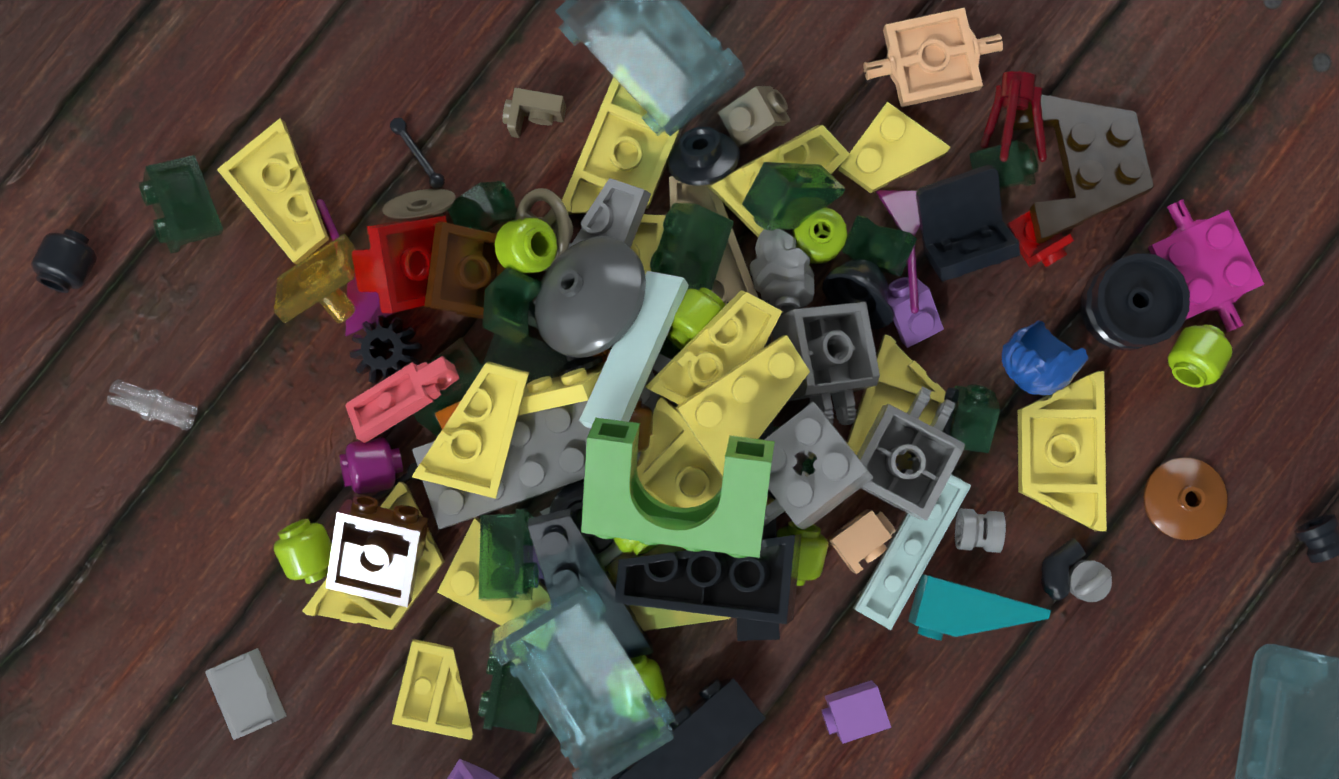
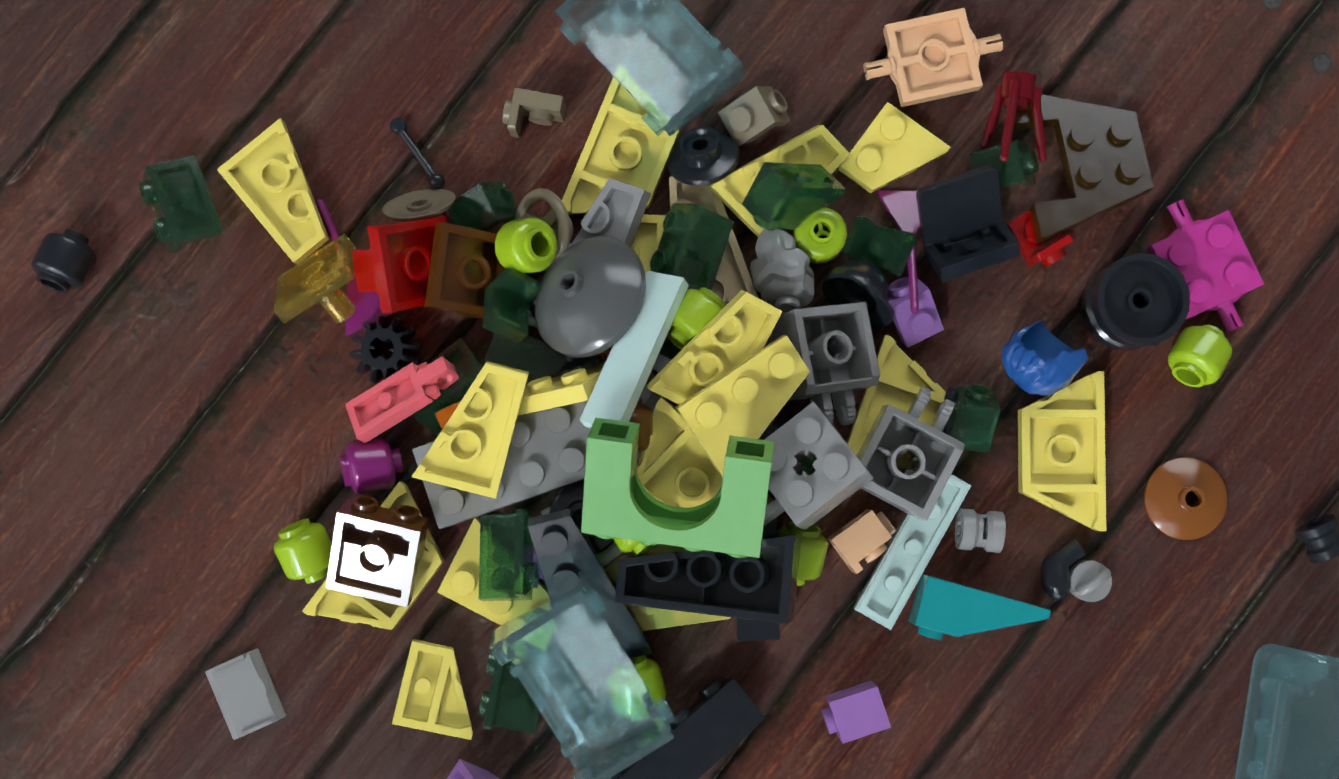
clear pin [107,379,197,431] -> none

